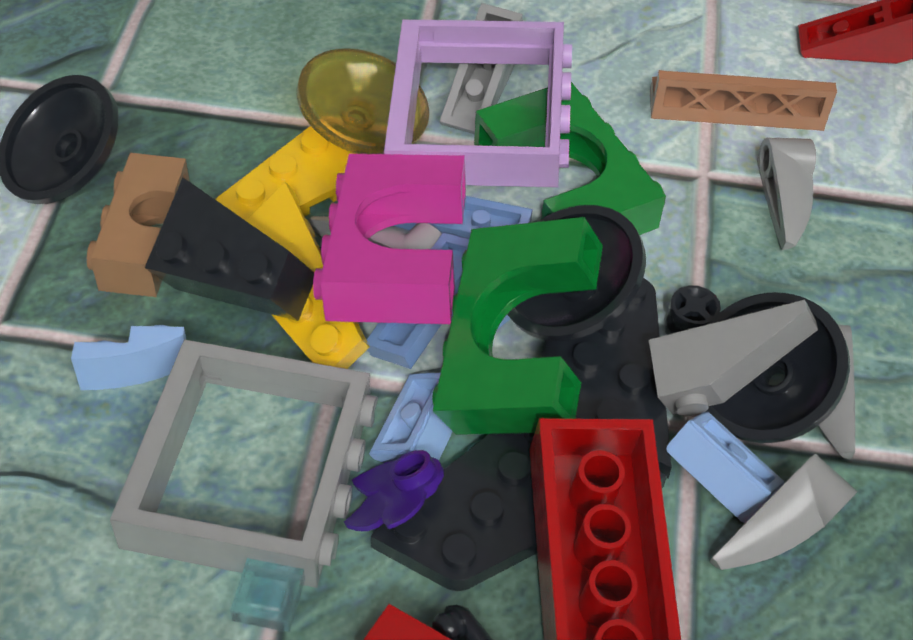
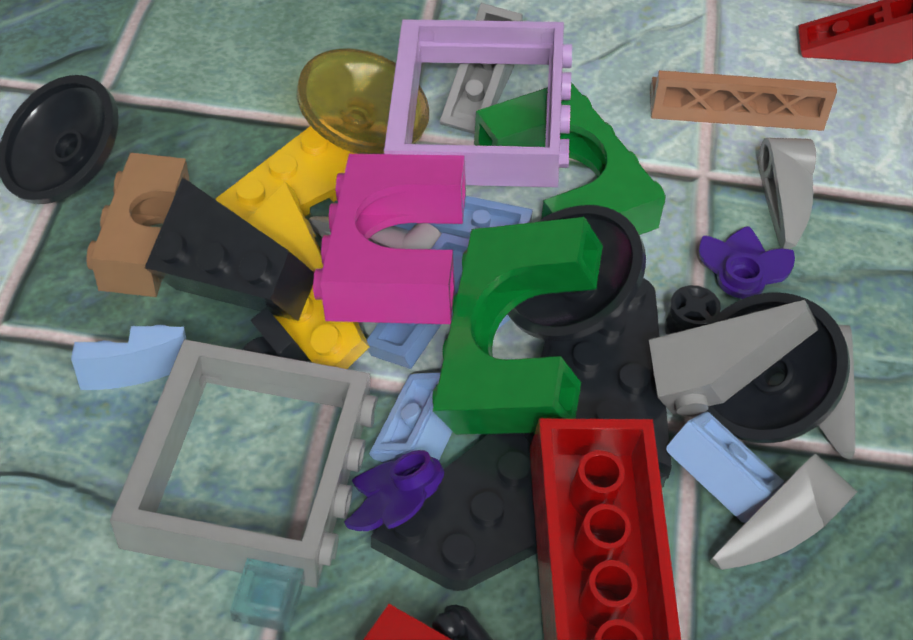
none -> black tile [242,307,311,362]
none -> dark purple plate [699,226,795,299]

